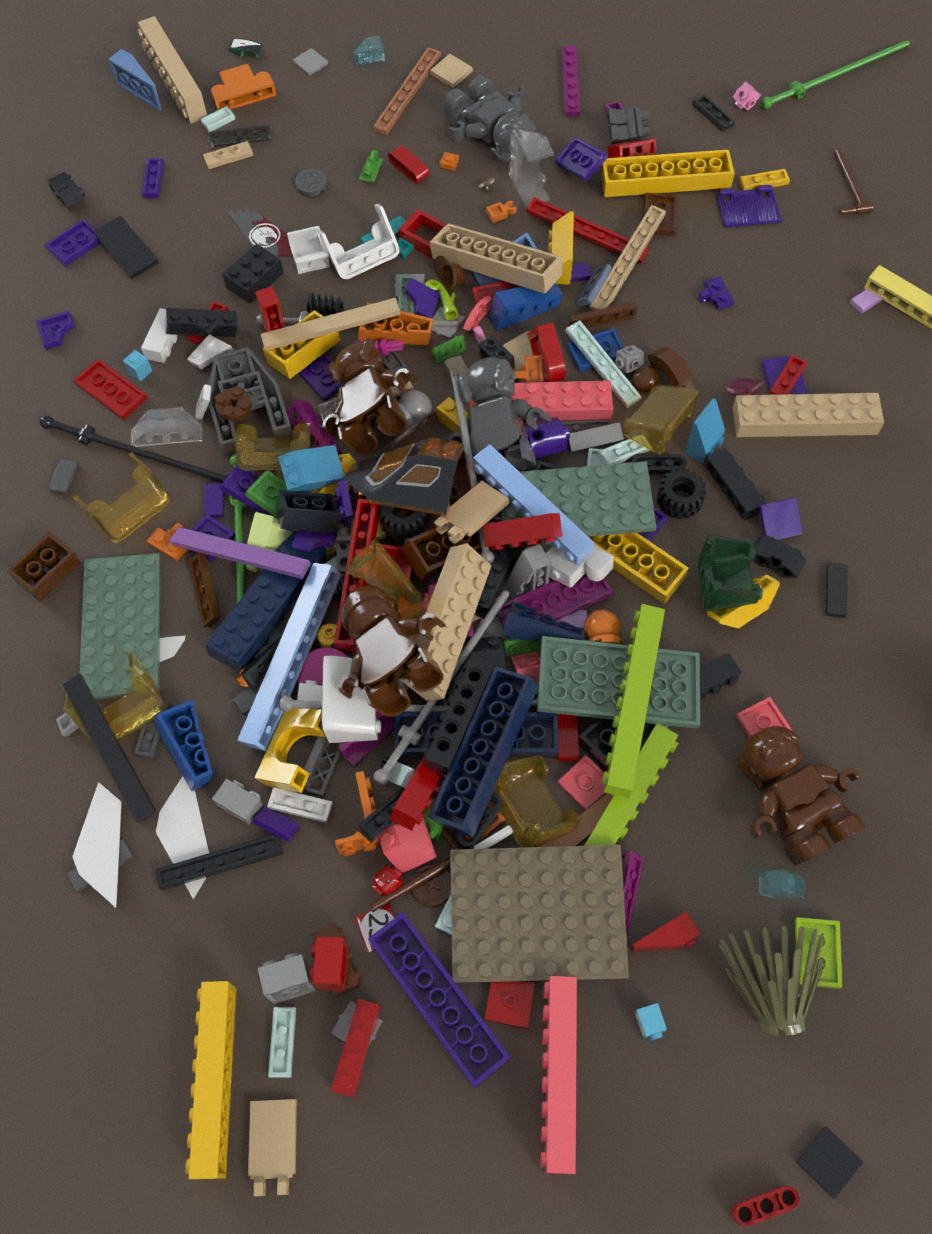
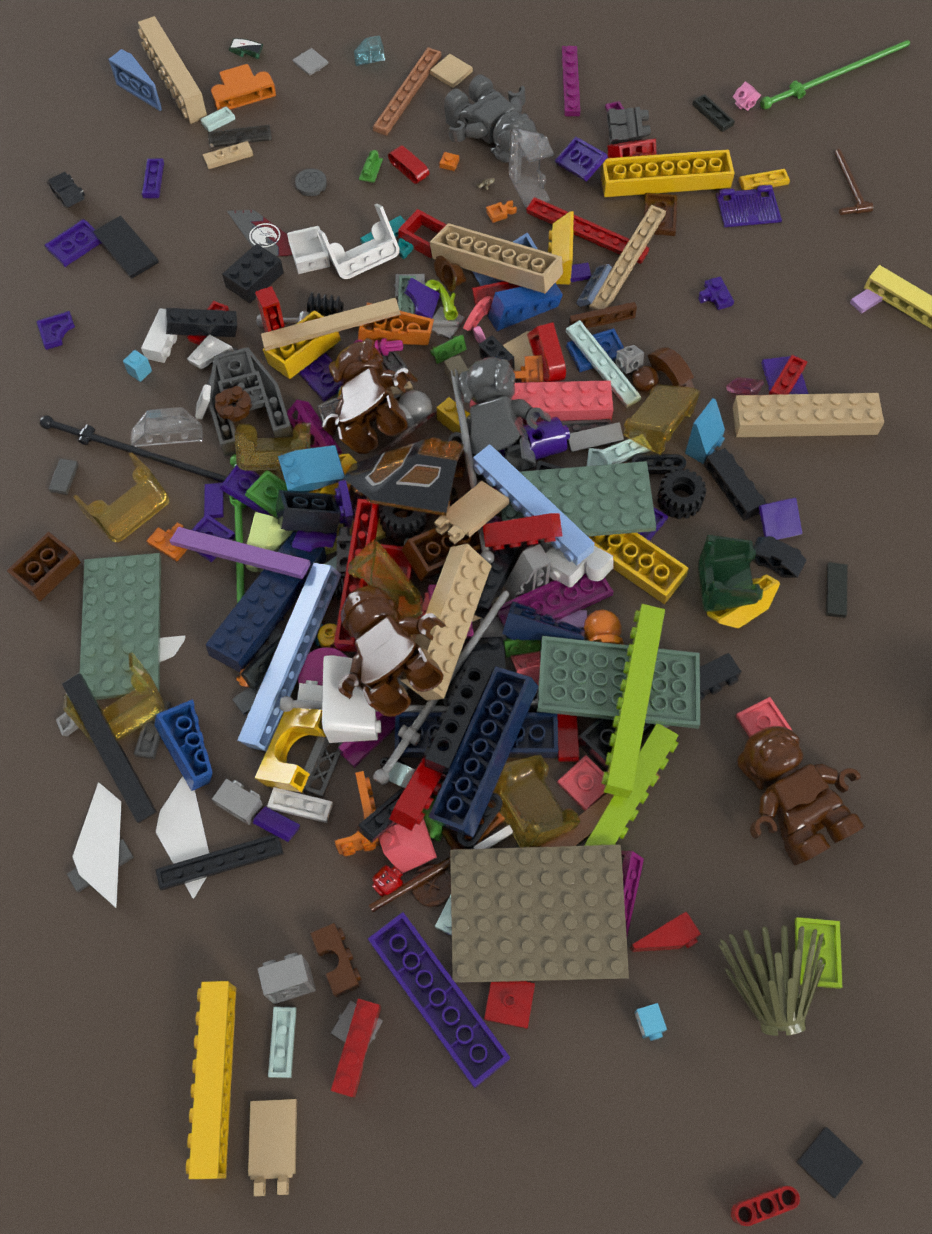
red tile [73,359,148,420] -> none
reddish brown plate [188,552,220,627] -> none
red piece [309,937,348,991] -> none
sticker [354,903,395,952] -> none
coral brick [540,976,577,1174] -> none
clear light blue slope [759,869,806,899] -> none

